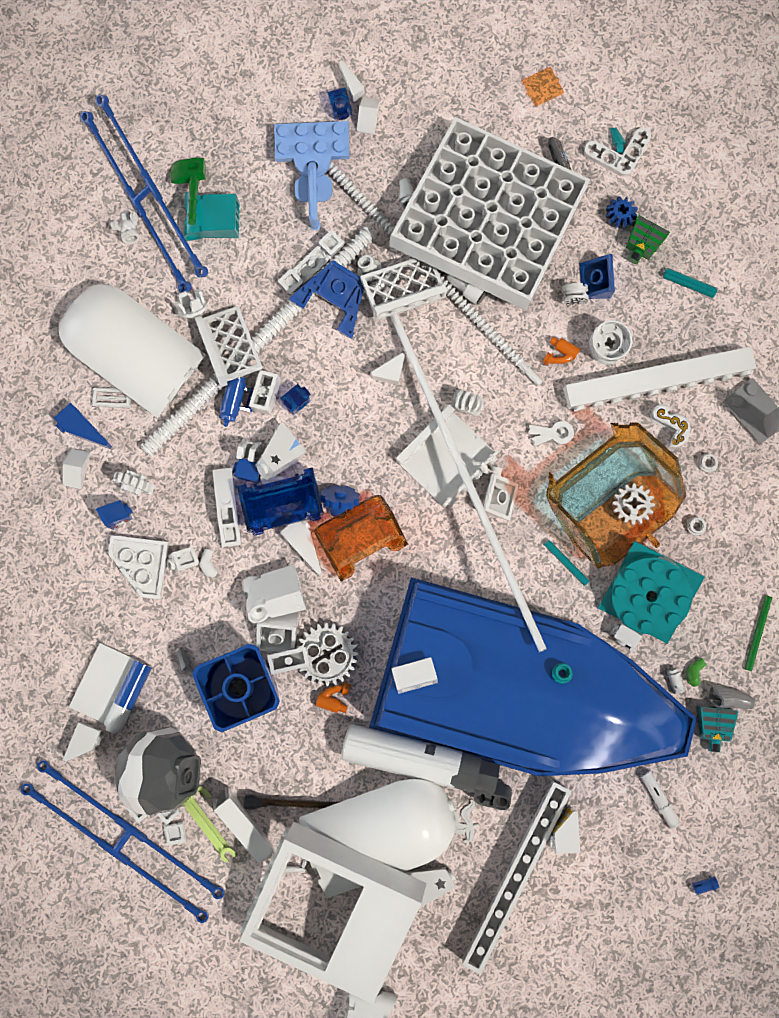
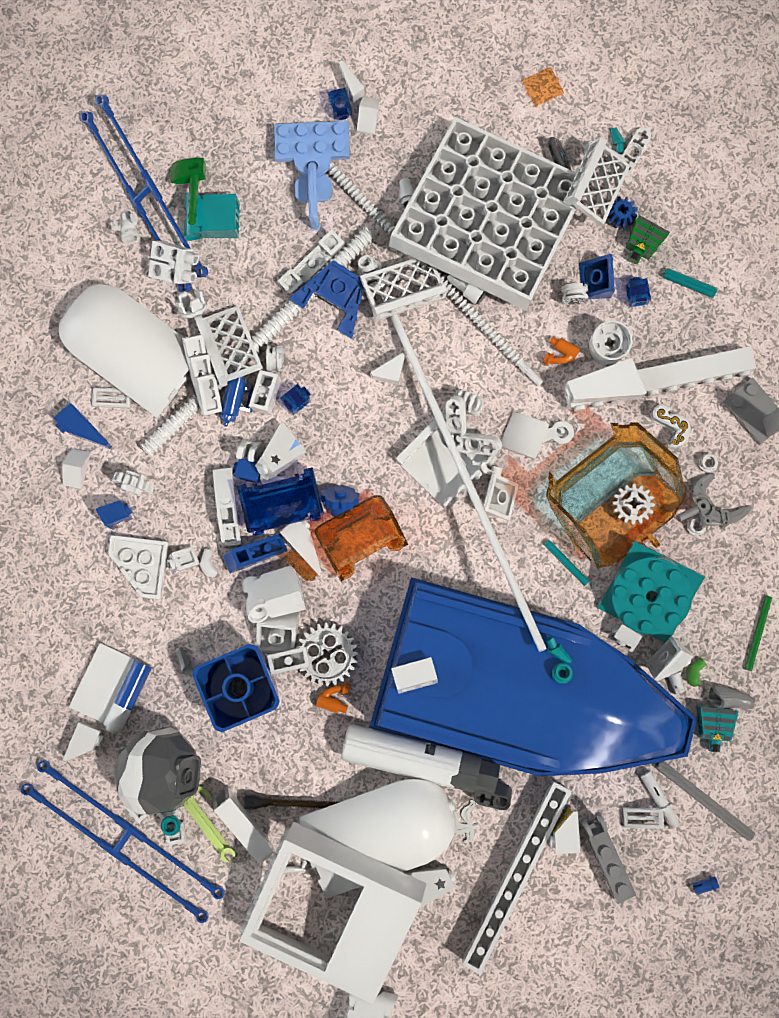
none -> white hips [148,240,199,284]
none -> teal plate [161,815,181,836]
none -> white slope [182,334,222,416]
none -> blue slope [223,533,288,574]
none -> white wheel [266,345,284,372]
none -> clear orange piece [284,550,318,582]
none -> white beam [446,396,502,456]
none -> white slope [501,412,550,460]
none -> teal bar [546,636,572,663]
none -> white fence [563,137,631,226]
none -> white slope [564,358,646,403]
none -> light grey hinge [581,812,636,904]
none -> white tile [623,807,665,829]
none -> clear blue brick [625,277,651,307]
none -> white slope [645,636,693,681]
none -> light grey axle [656,761,755,841]
none -> light grey bar [676,473,752,529]

